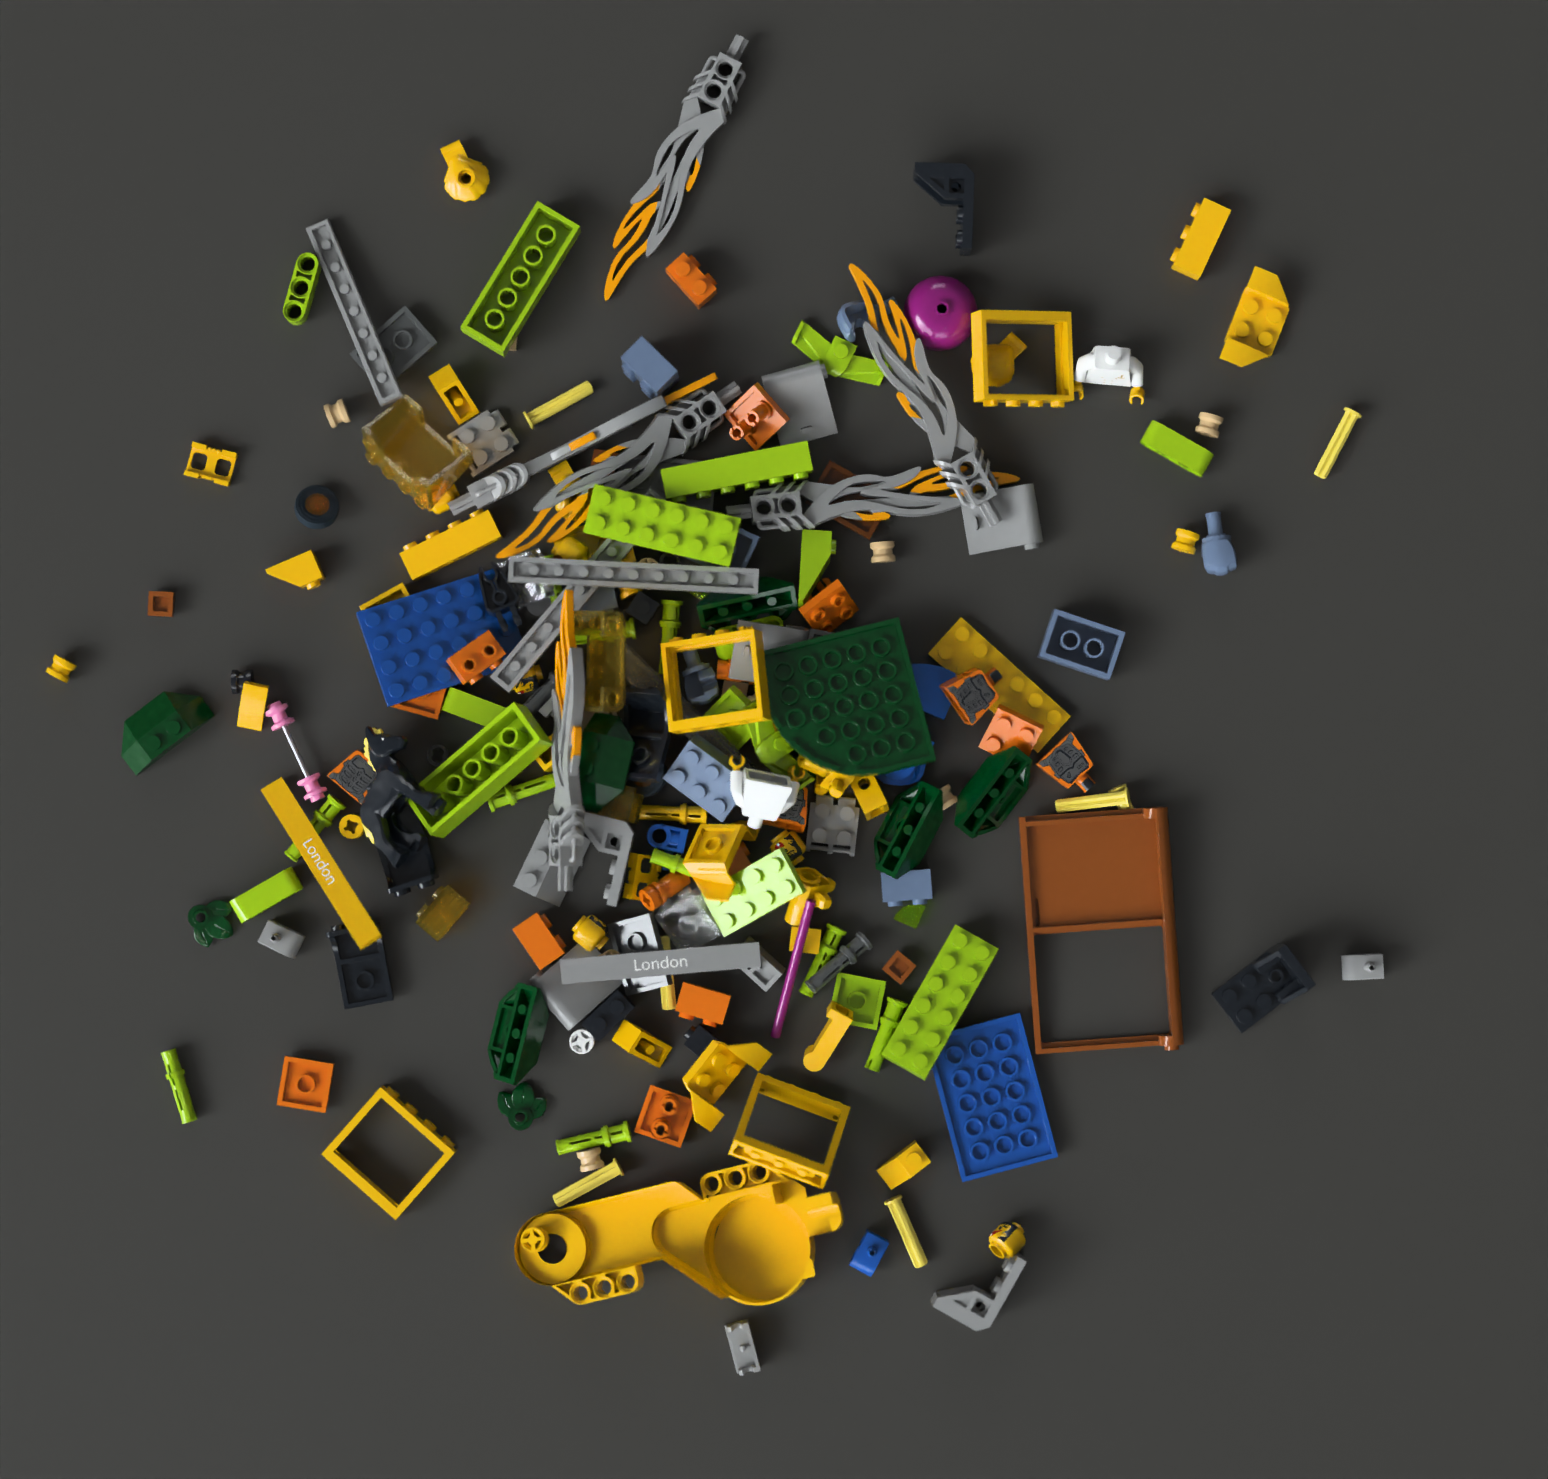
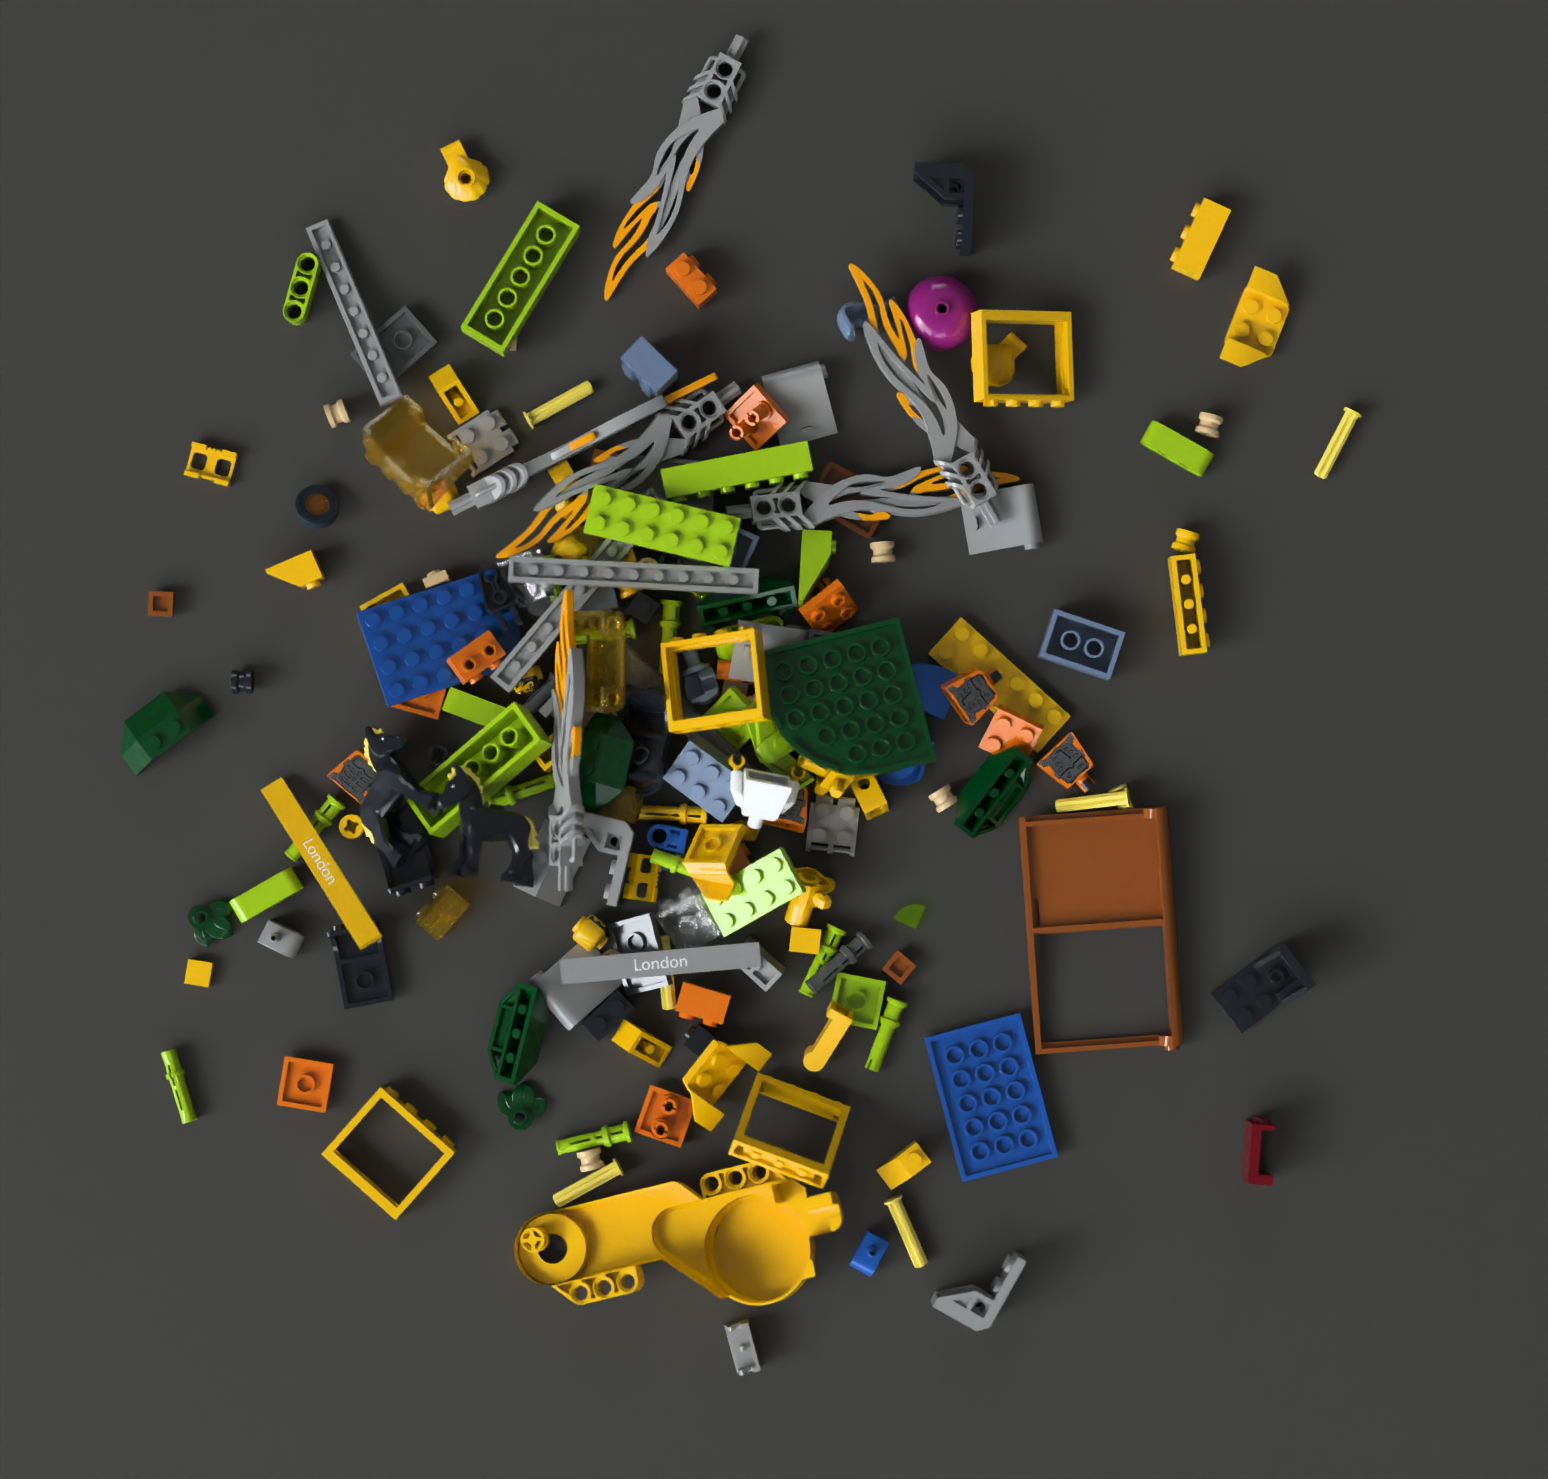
yellow wheel [45,654,77,683] -> none
yellow slope [237,681,269,731] -> none
bright pink axle [264,701,327,803] -> none
yellow brick [399,508,503,581] -> none
orange brick [512,912,567,970] -> none
white wheel [569,1028,595,1054] -> none
orange axle [639,871,691,911] -> none
yellow head [770,830,806,866] -> none
magenta piece [771,898,816,1038] -> none
lime plate [791,320,889,386] -> none
dark green wedge [874,781,943,879] -> none
sand blue brick [880,869,933,907] -> none
lime brick [882,924,999,1081] -> none
yellow head [989,1221,1026,1259] -> none
white torso [1074,345,1145,404] -> none
sand blue piece [1201,512,1237,576] -> none
light grey piece [1341,953,1384,980] -> none
none -> yellow tile [184,959,214,987]
none -> tan plate [422,569,452,590]
none -> black animal [436,764,540,888]
none -> yellow brick [1167,553,1210,656]
none -> dark red panel [1241,1116,1277,1186]

